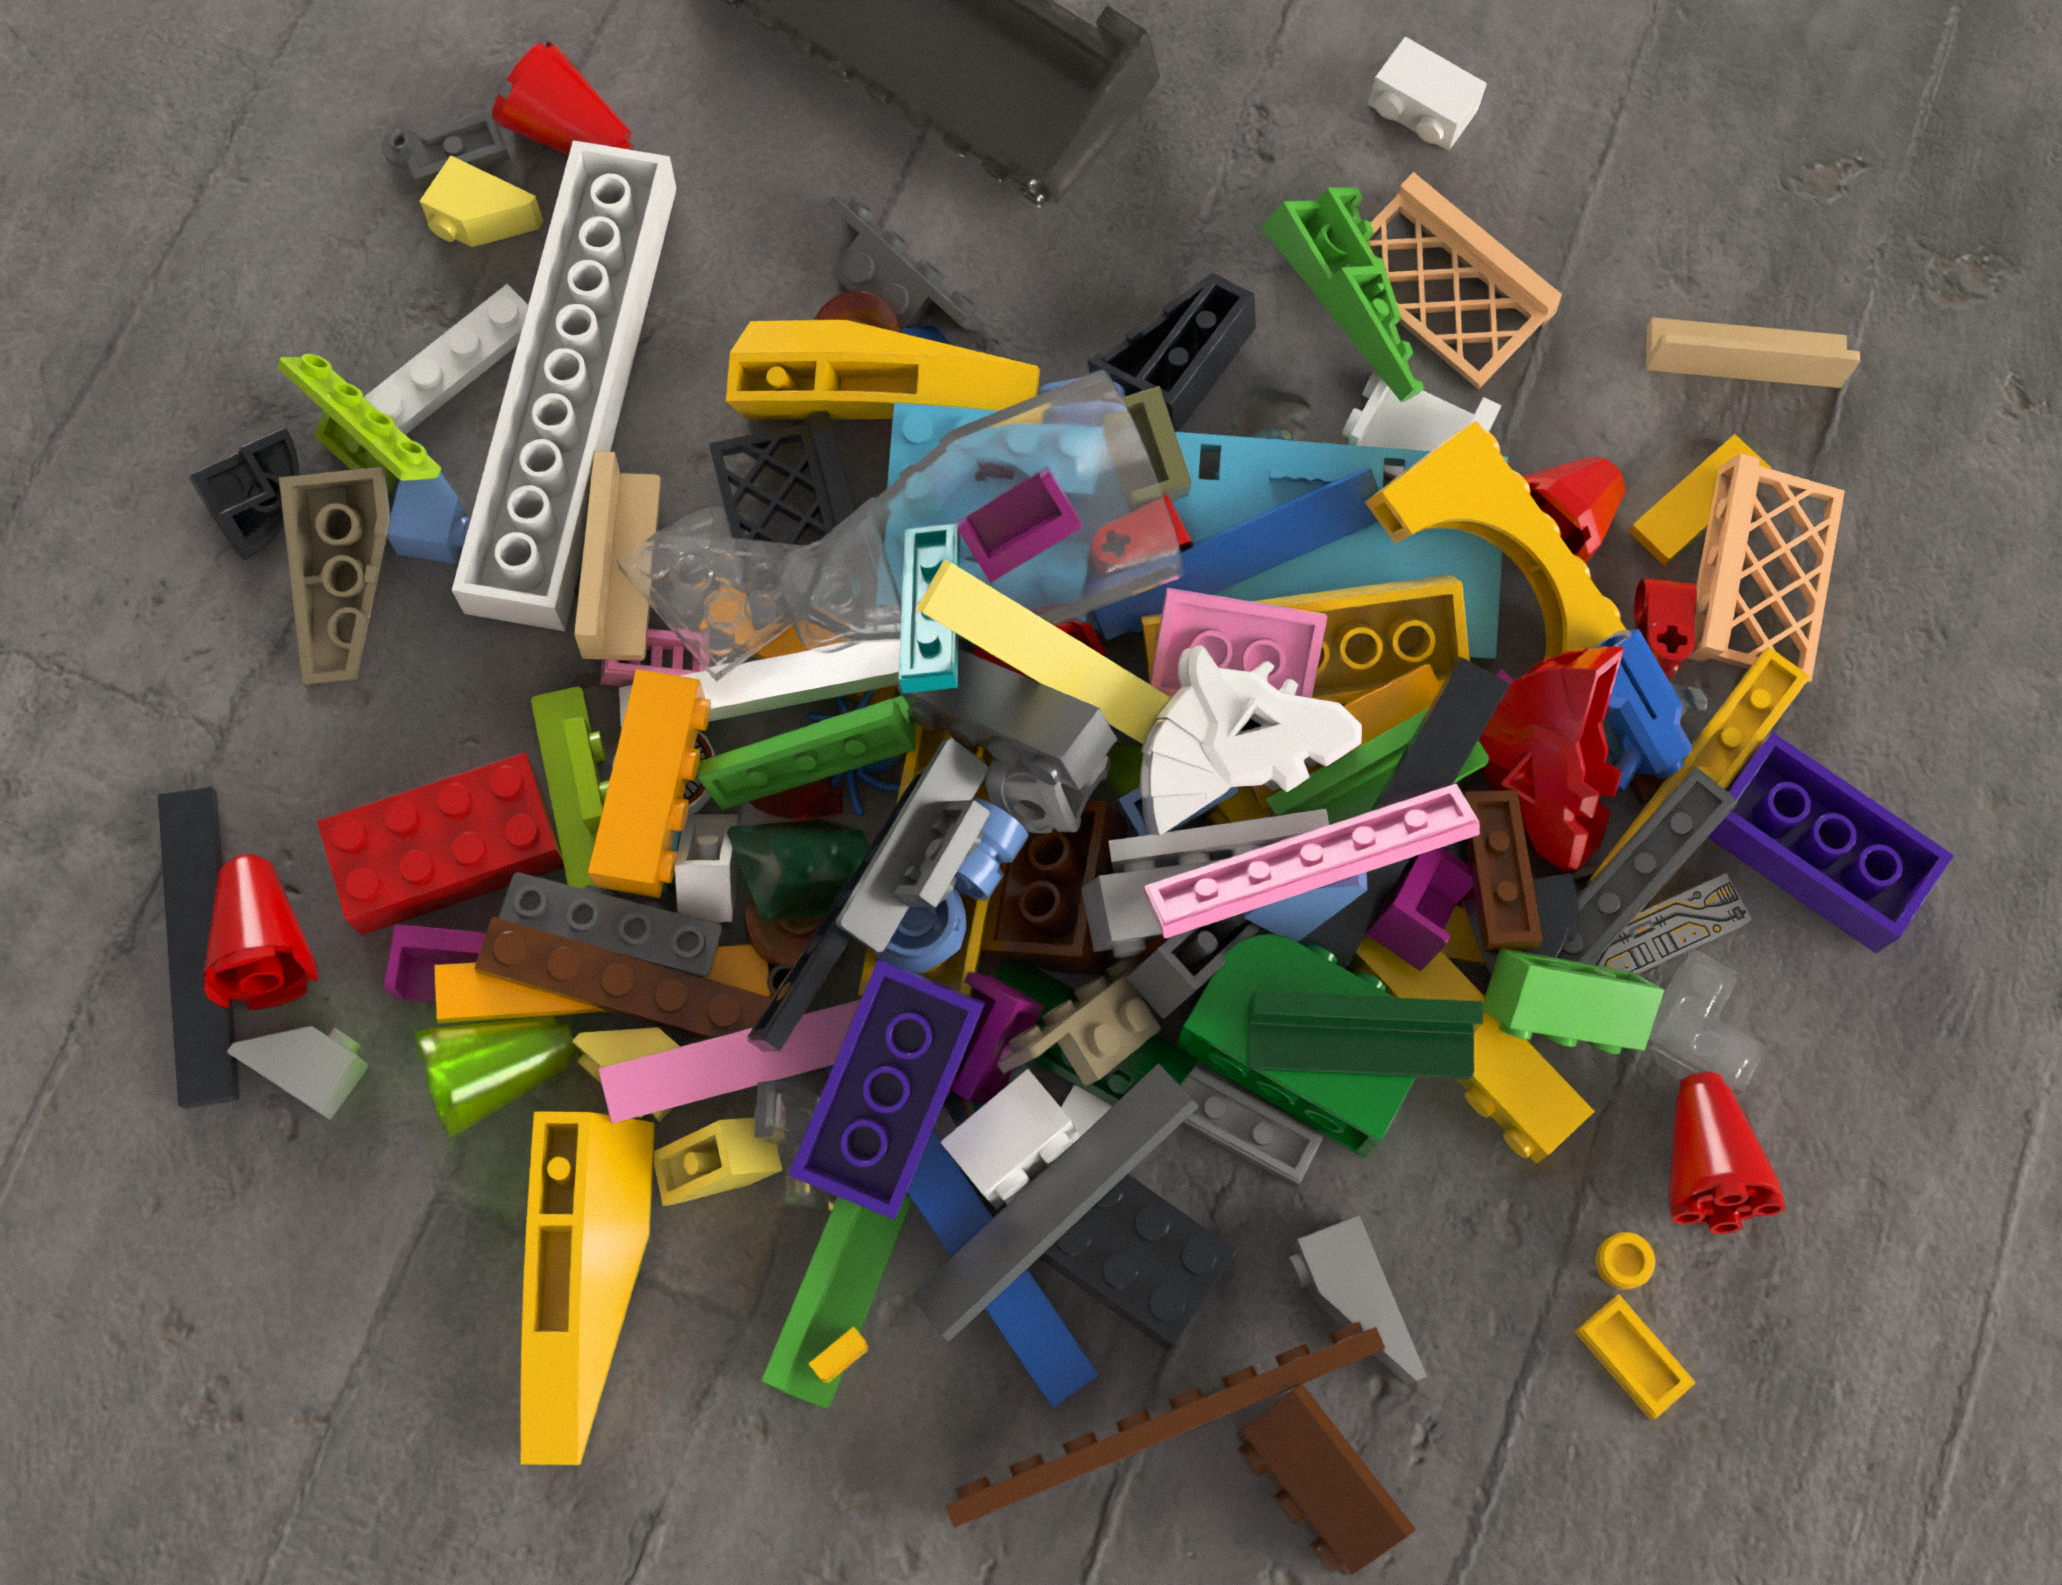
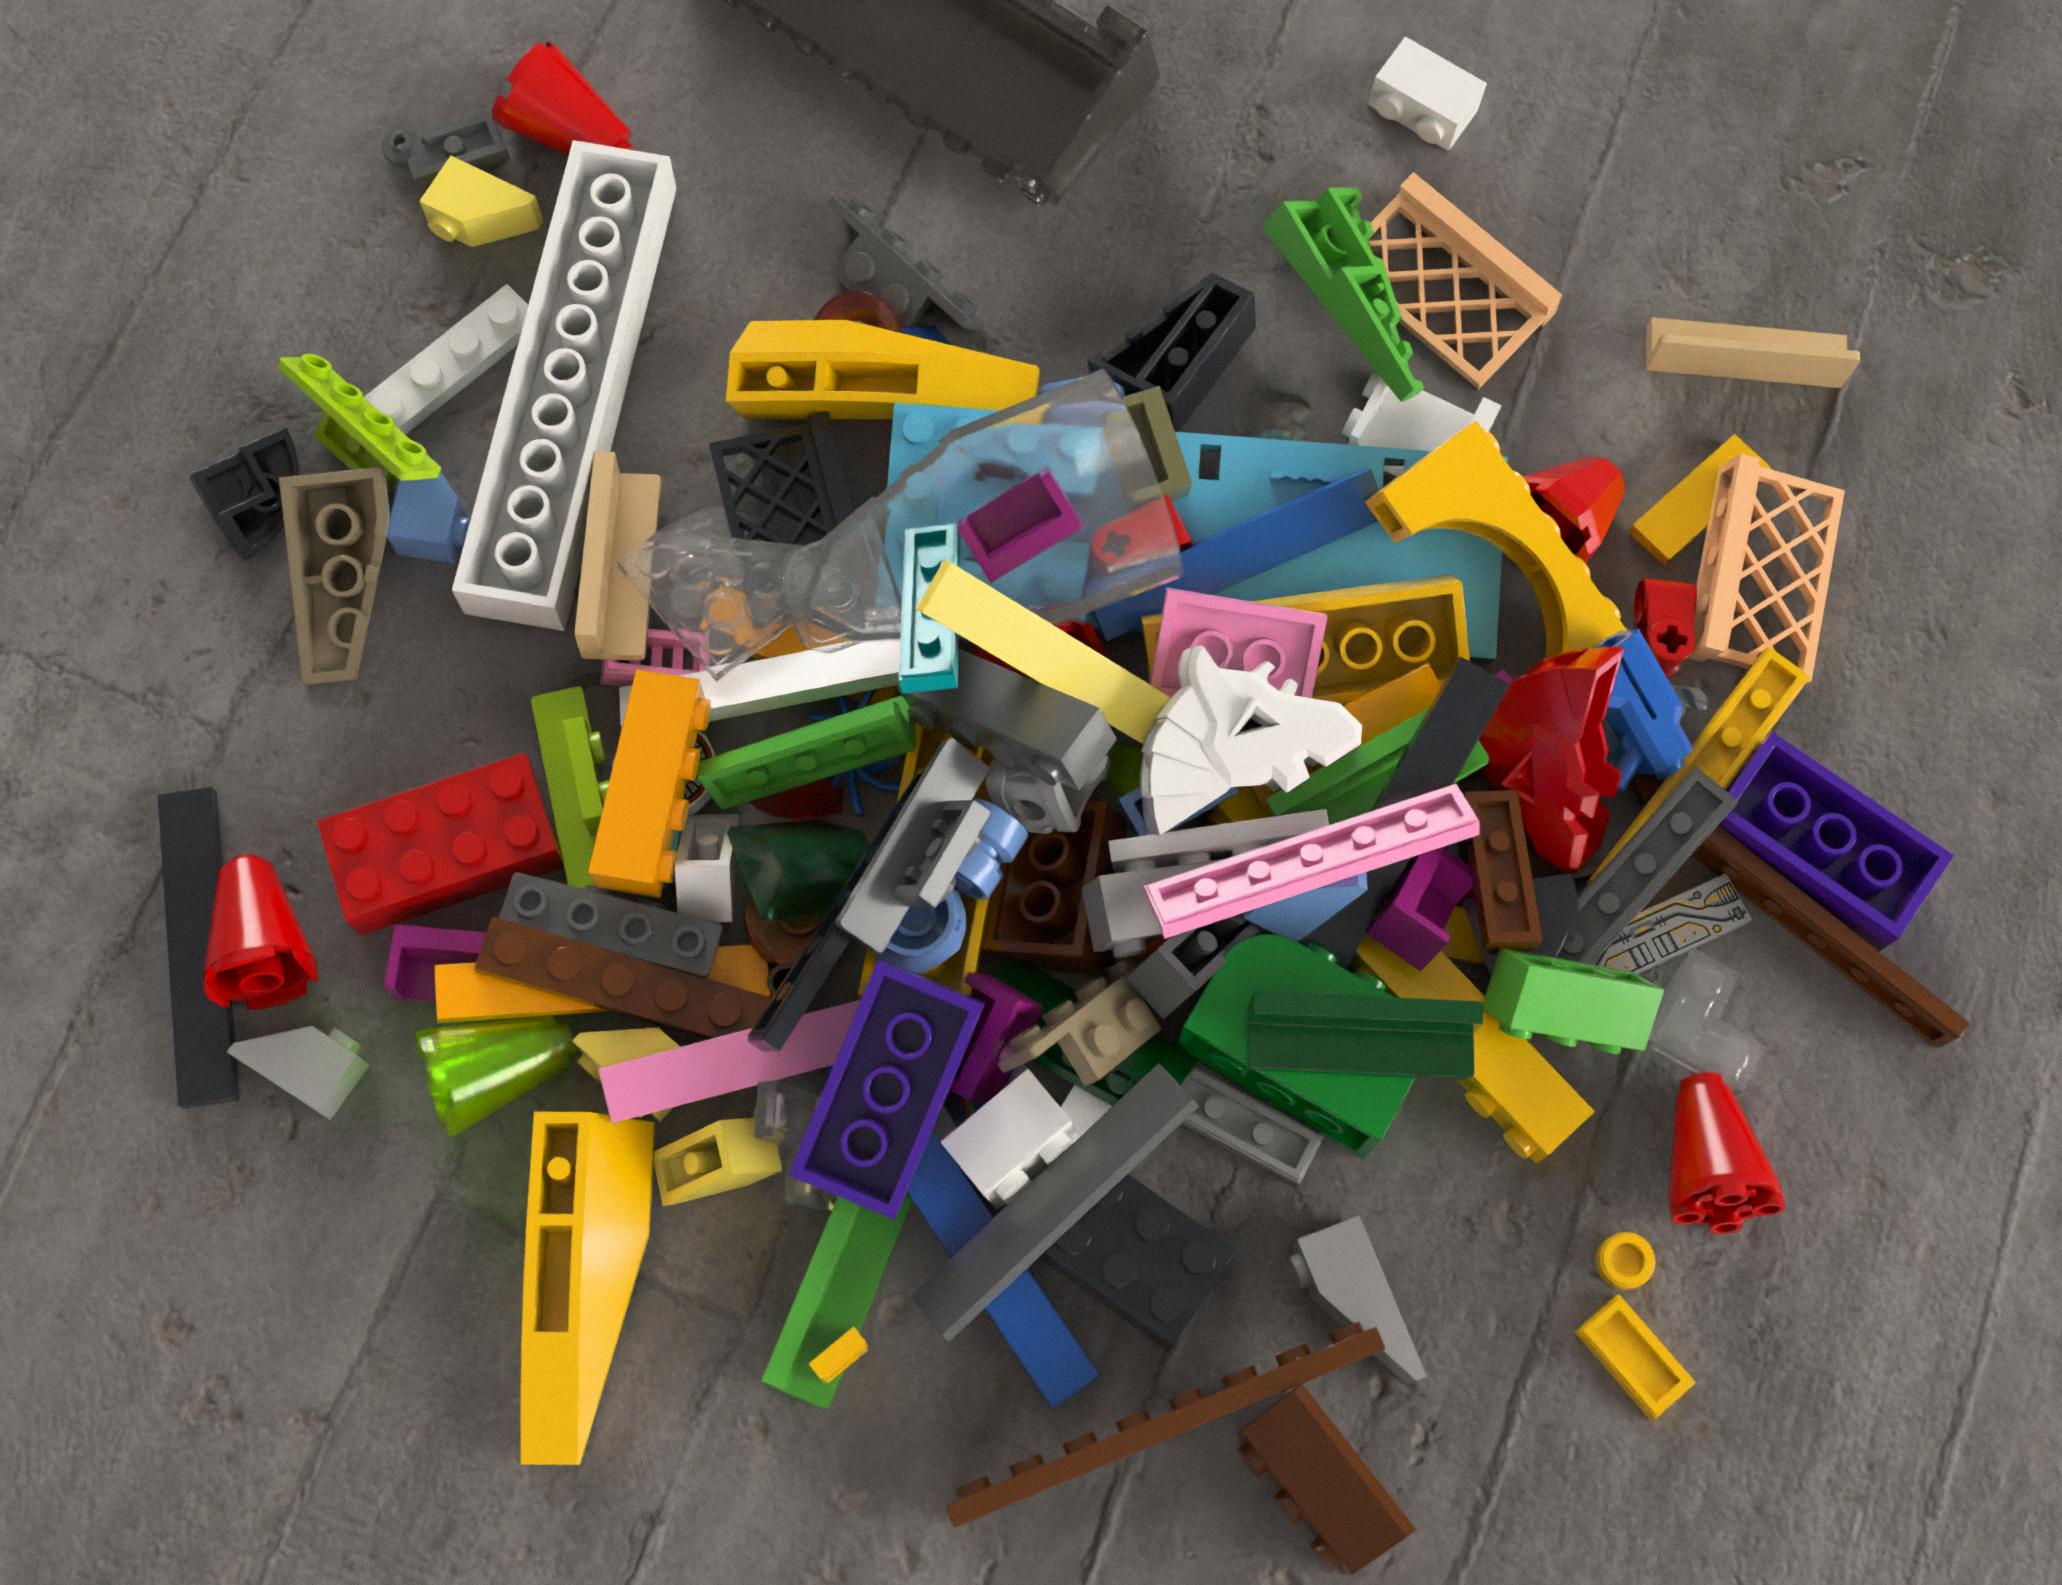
none -> reddish brown tile [1692,825,1970,1048]

